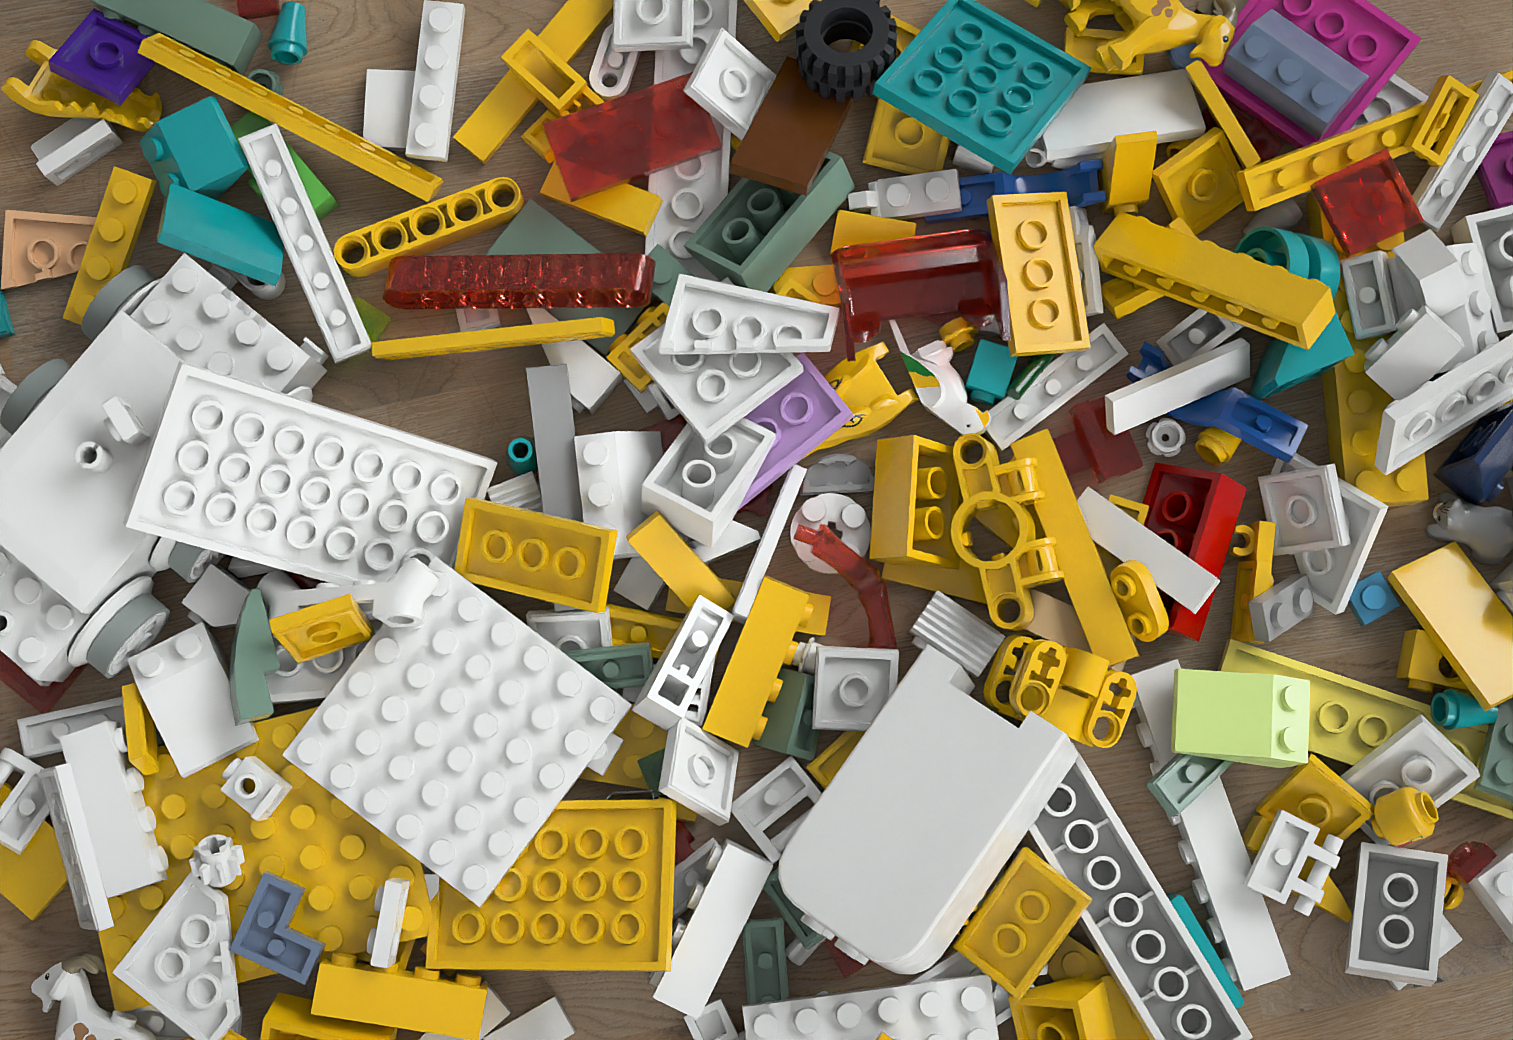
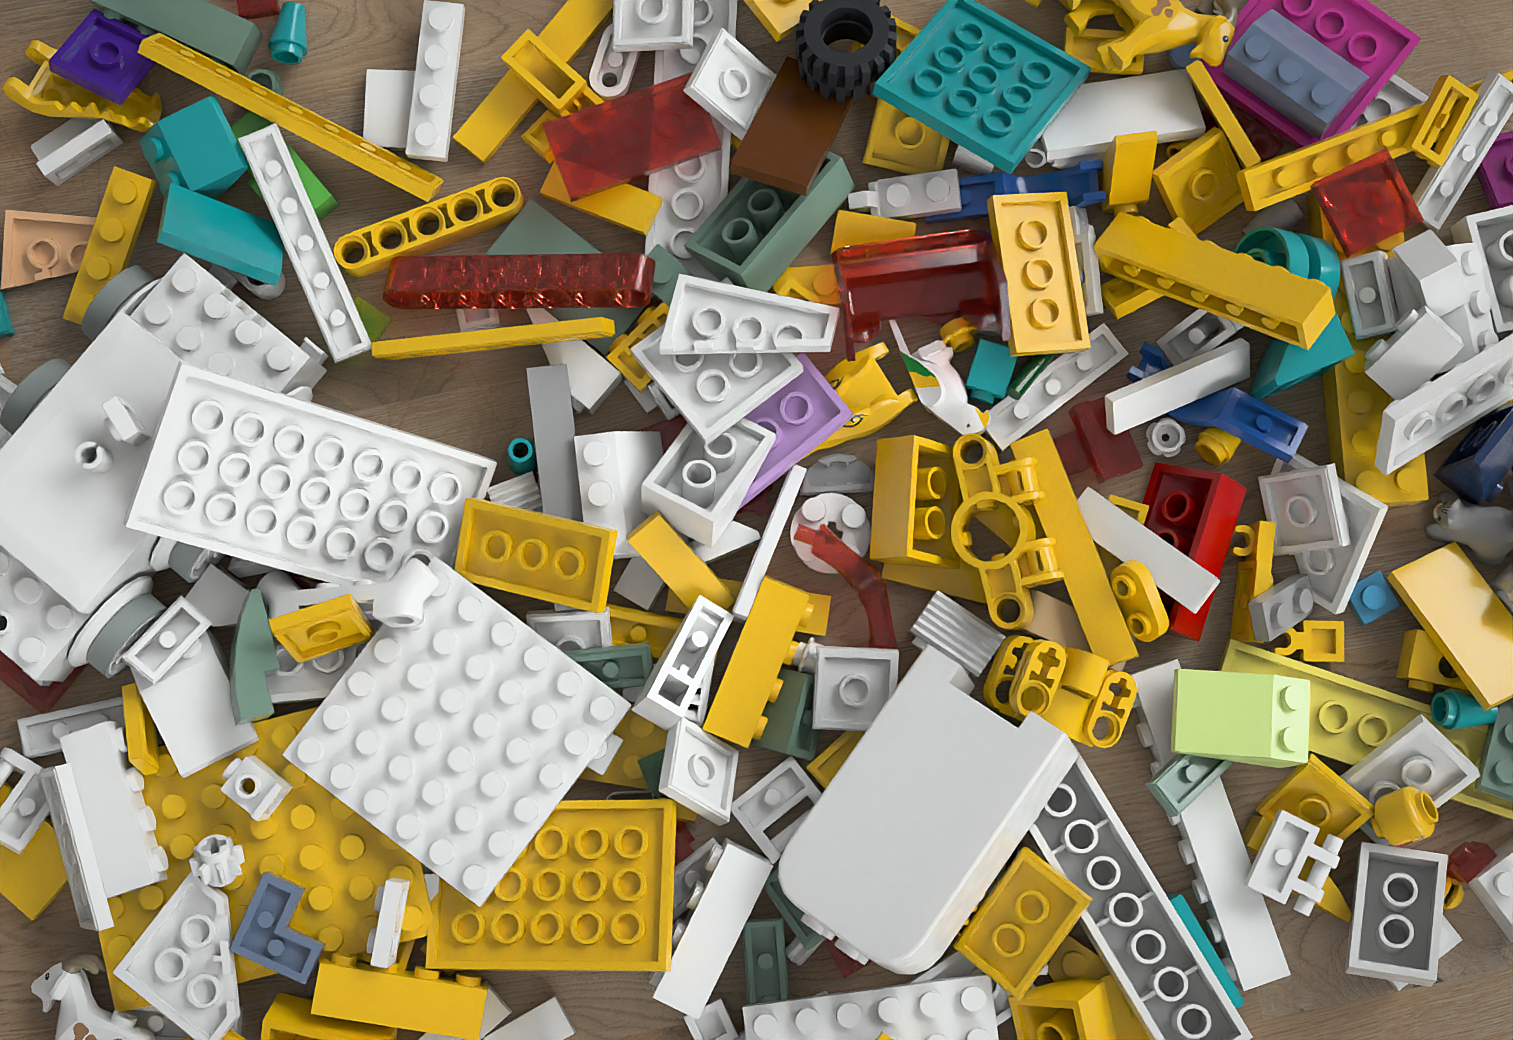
none -> white slope [122,596,212,685]
none -> yellow plate [1271,620,1344,662]

